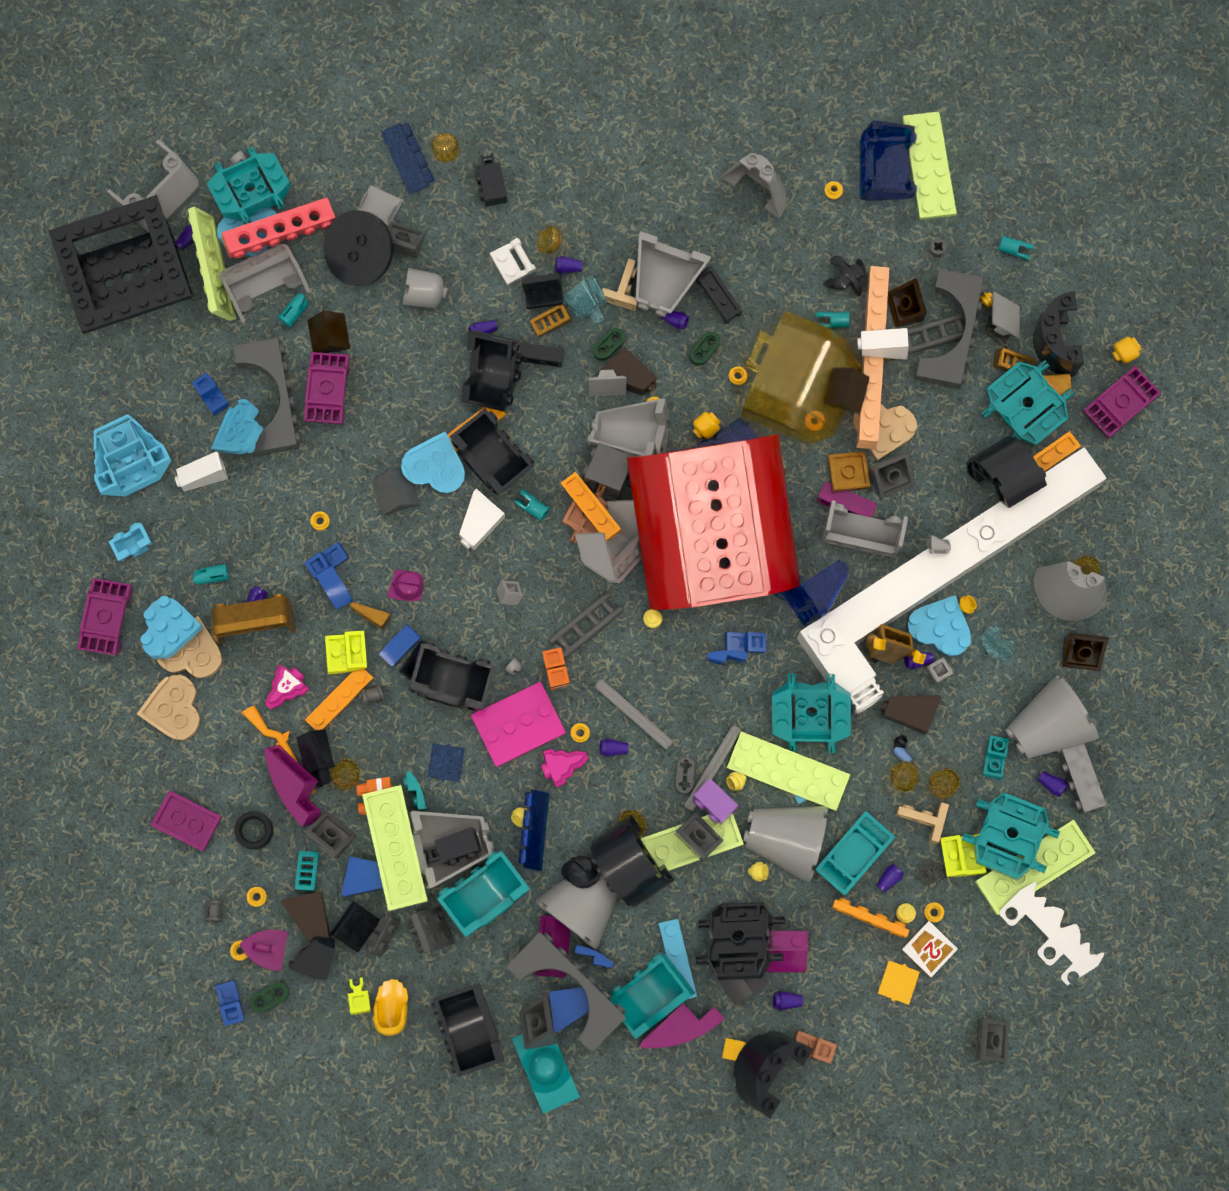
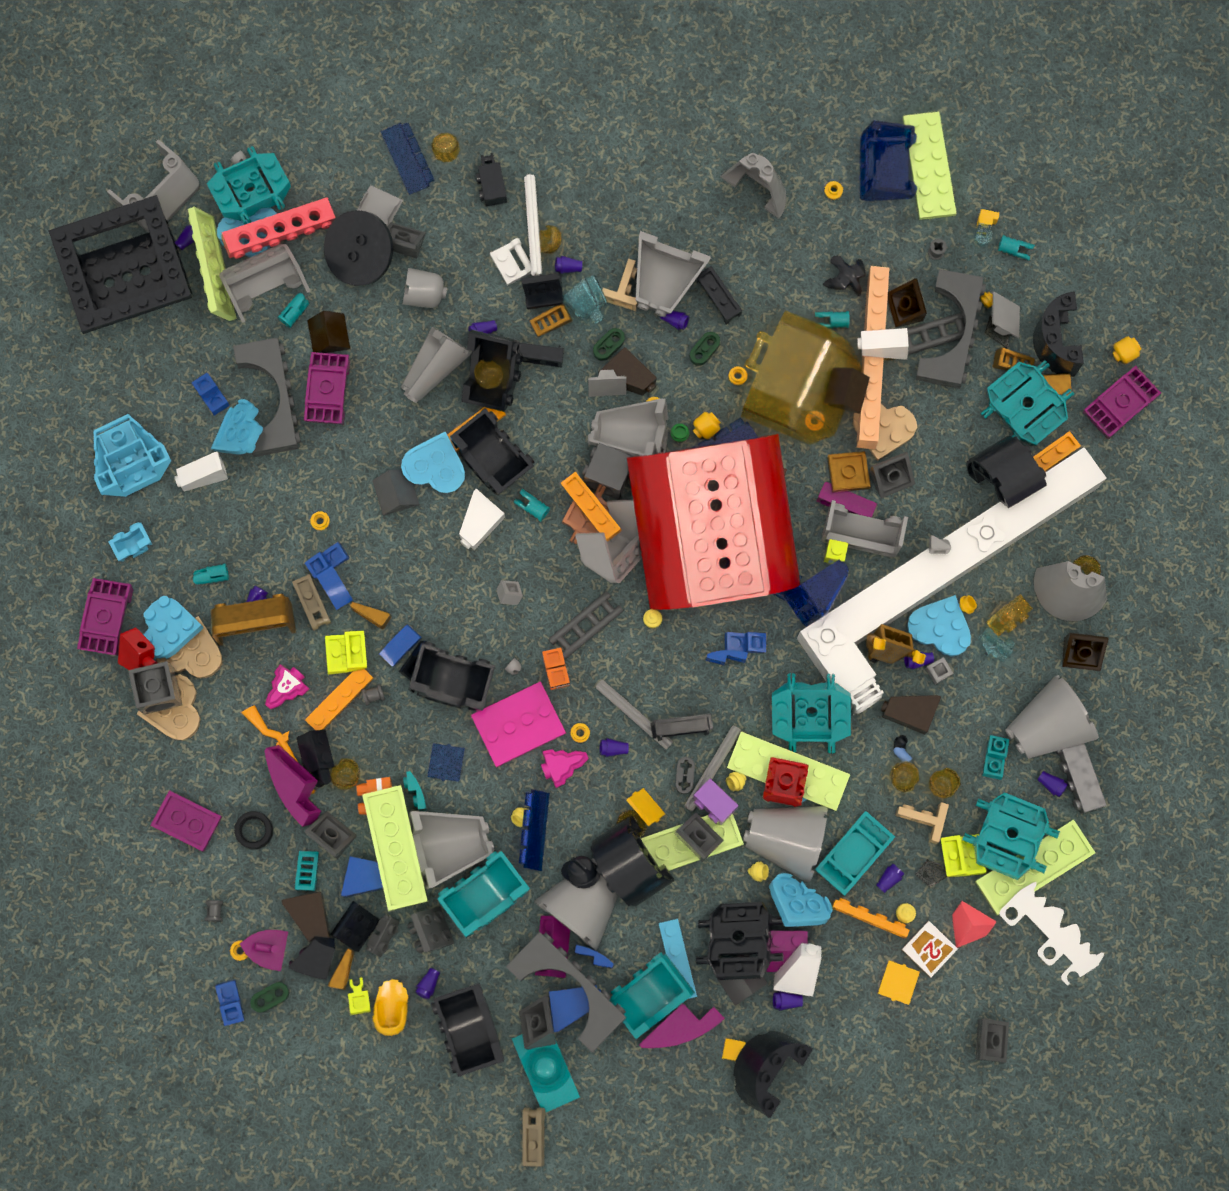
yellow plate [247,887,267,907] -> none
magenta piece [387,570,424,602] -> none
black brick [423,827,482,866] -> none
nougat slope [794,1030,837,1064] -> none
yellow plate [924,902,944,922] -> none
none -> red torso [118,627,157,670]
none -> dark grey brick [128,661,182,715]
none -> dark tan plate [292,574,331,631]
none -> pearl gold slope [328,949,354,990]
none -> light grey cone [401,327,472,403]
none -> dark purple cone [415,968,440,1000]
none -> clear yellow hair [474,360,504,389]
none -> dark tan plate [522,1108,546,1166]
none -> white axle [524,174,542,276]
none -> yellow piece [627,788,665,826]
none -> black container [650,714,713,741]
none -> green plate [670,424,689,442]
none -> red slope [763,757,809,807]
none -> medium azure plate [769,873,833,927]
none -> white slope [773,943,821,996]
none -> neon yellow brick [824,539,848,566]
none -> coral slope [952,901,996,948]
none -> leg [974,209,999,247]
none -> clear yellow brick [986,594,1033,637]

